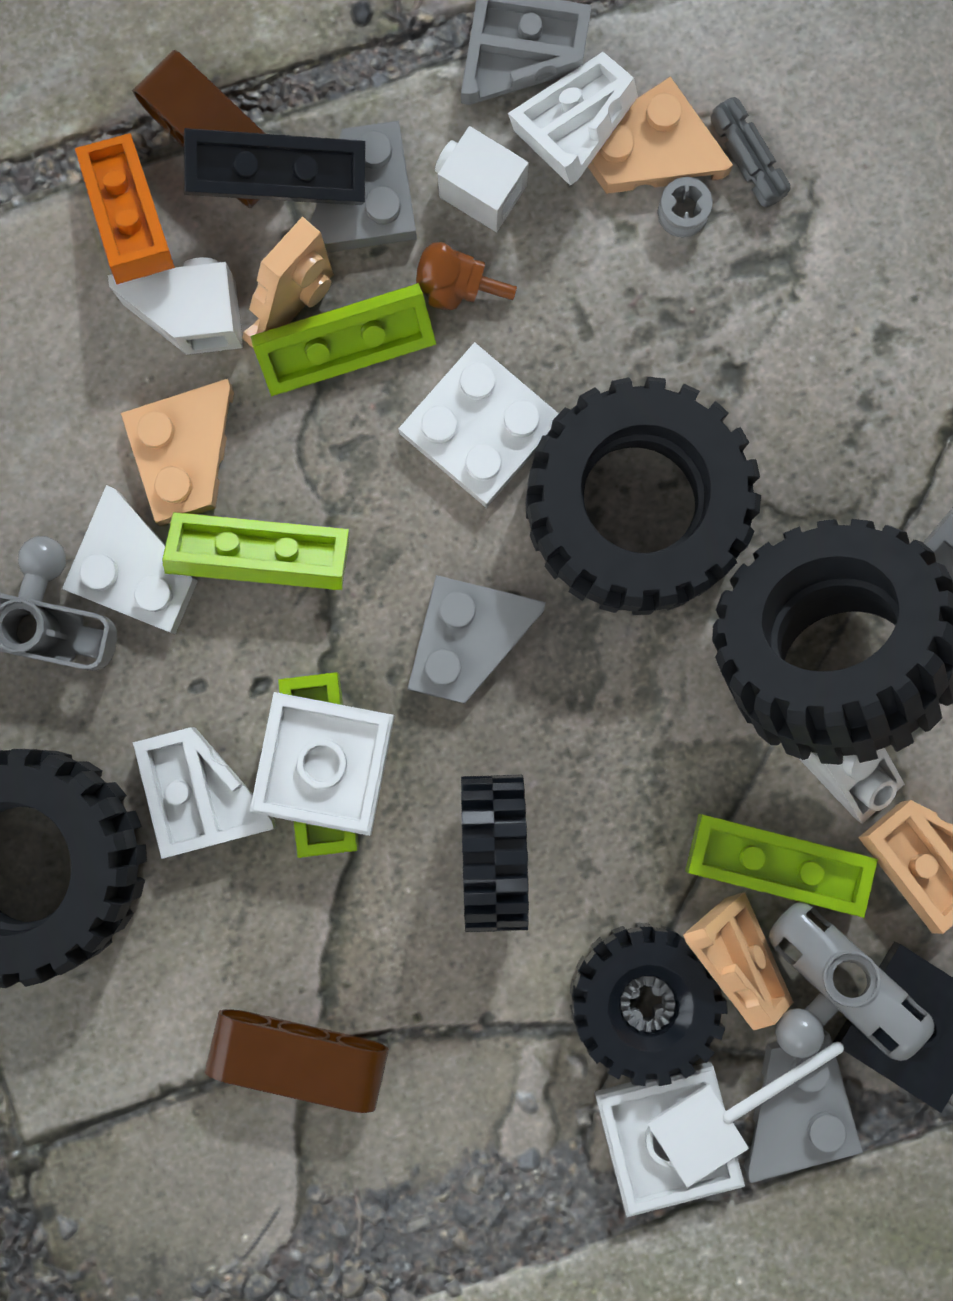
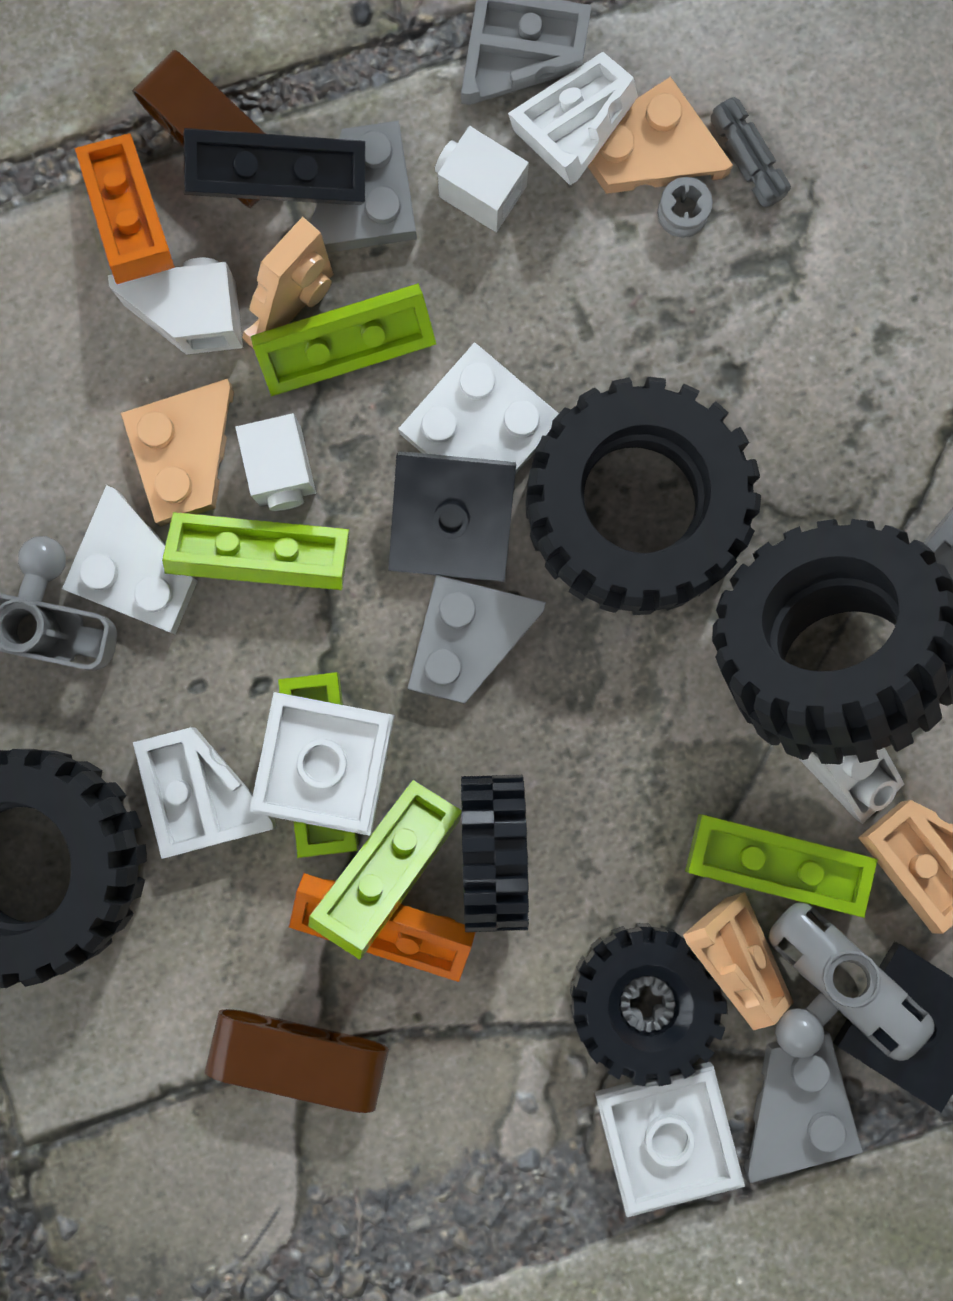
dark orange piece [416,242,517,310] -> none
white piece [647,1042,844,1188] -> none
none -> white brick [235,413,316,511]
none -> orange plate [289,873,476,982]
none -> plate [308,780,462,960]
none -> black plate [388,451,516,582]

